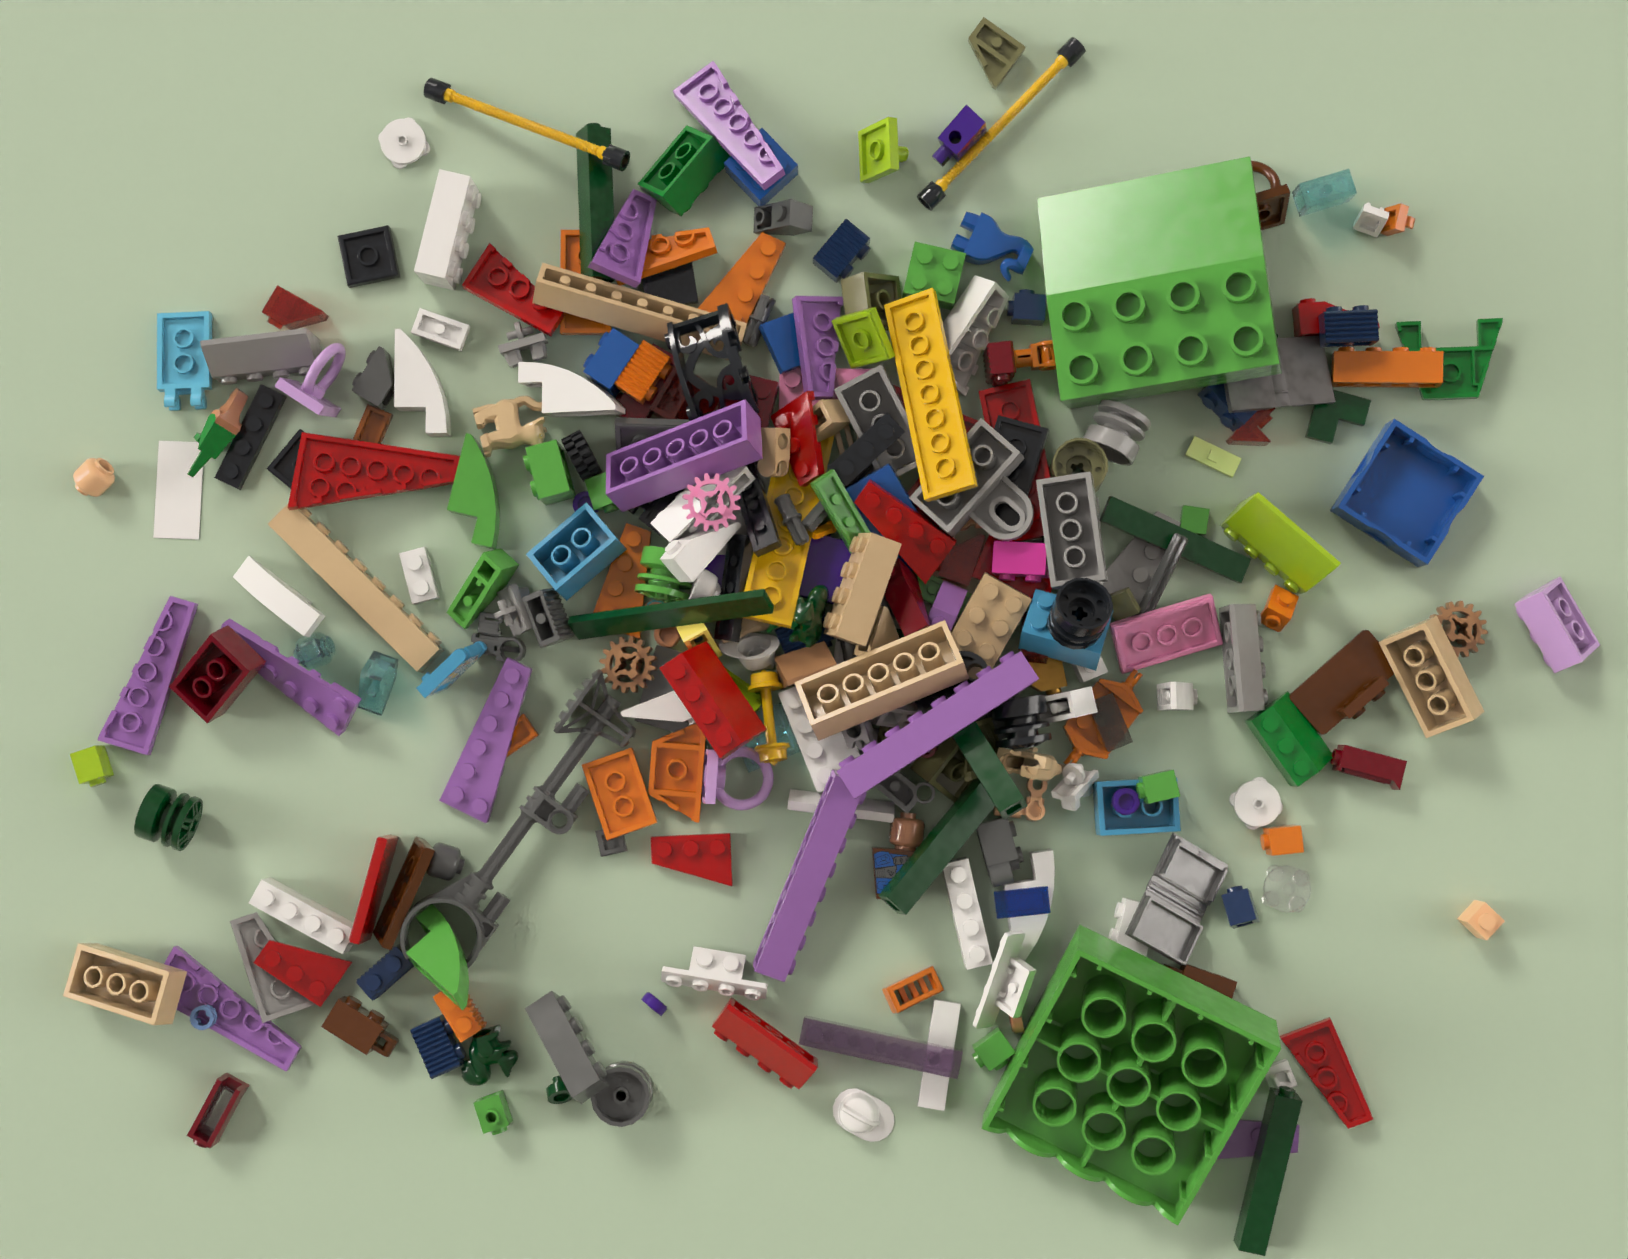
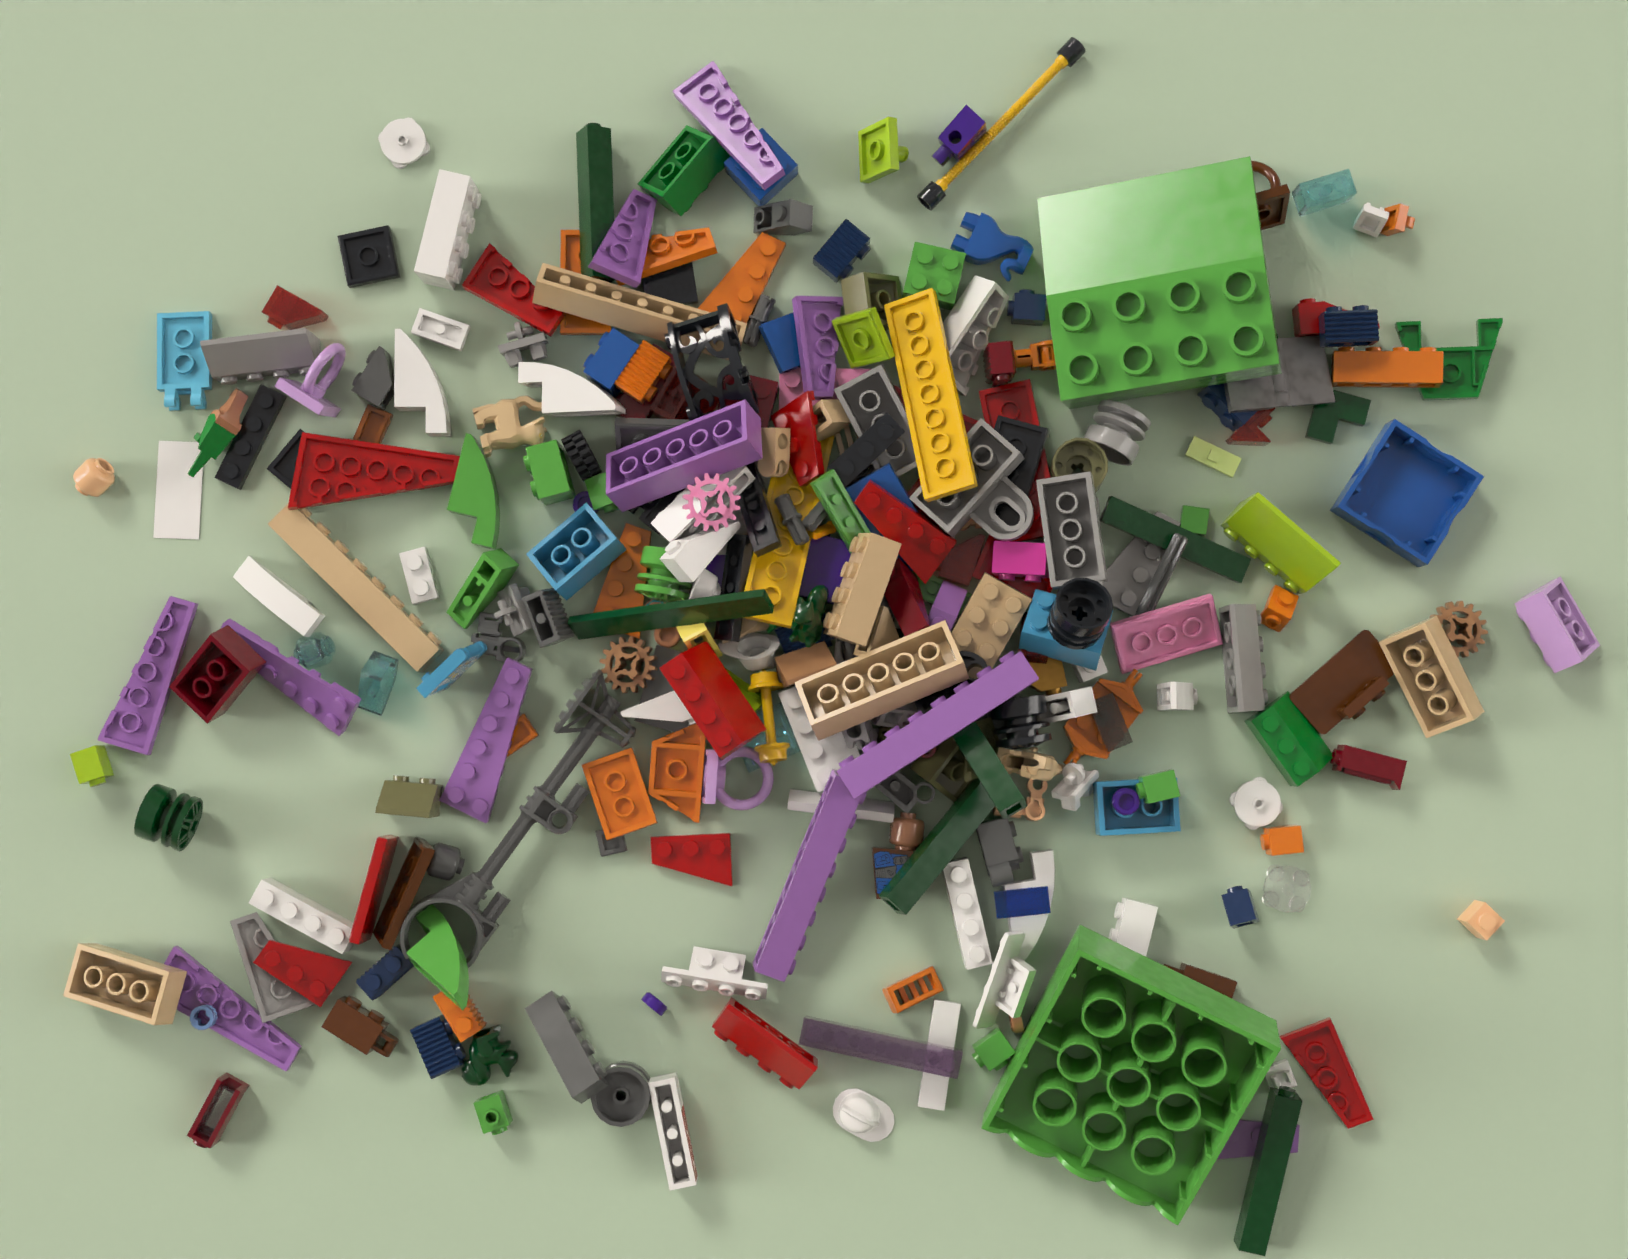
yellow hose [424,78,630,171] -> none
dark green tile [546,1076,572,1104] -> none
olive wing [968,17,1026,90] -> none
olive tile [1110,587,1141,621] -> none
flat silver piece [1125,833,1228,966] -> none
none -> olive slope [375,775,443,818]
none -> white brick [648,1072,698,1191]

